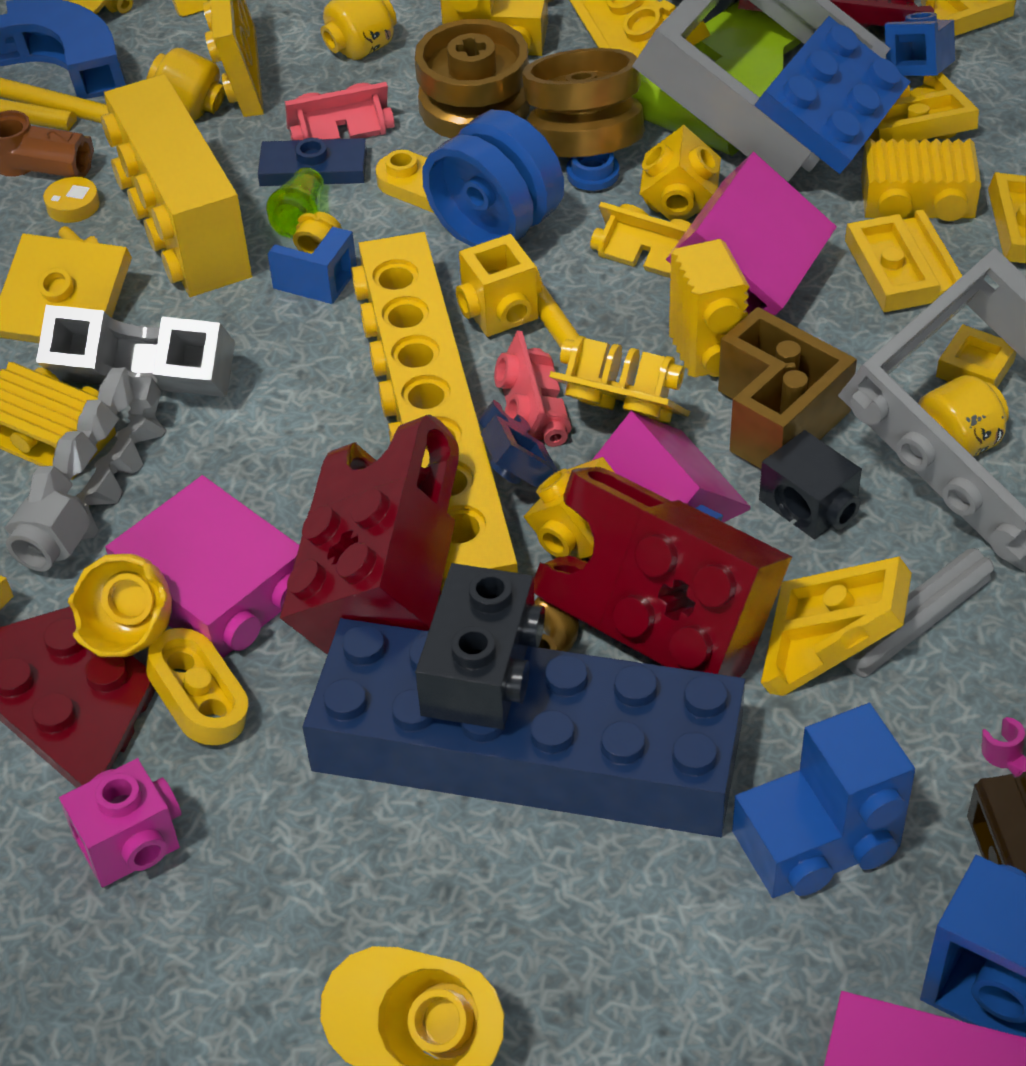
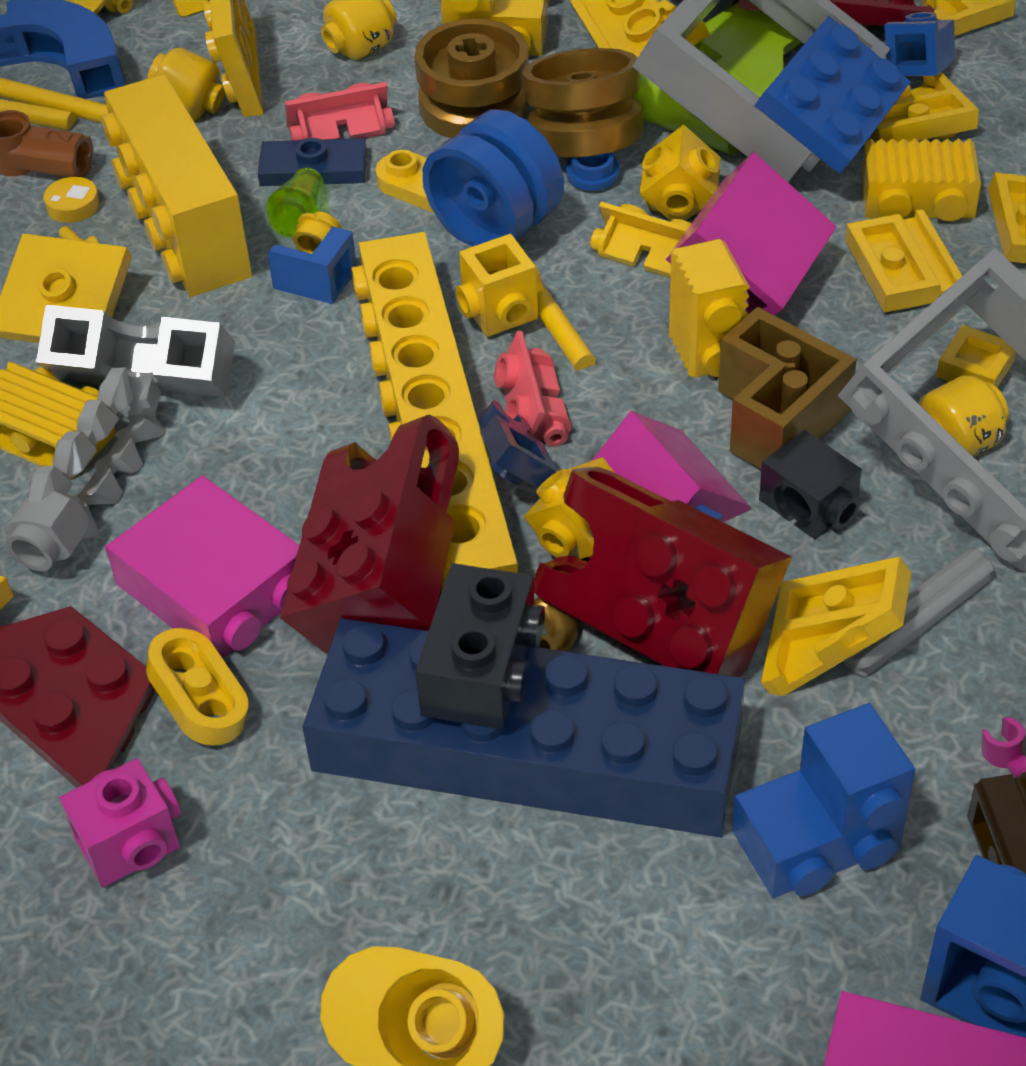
yellow hair [68,554,172,657] -> none
yellow hinge [549,336,690,424] -> none

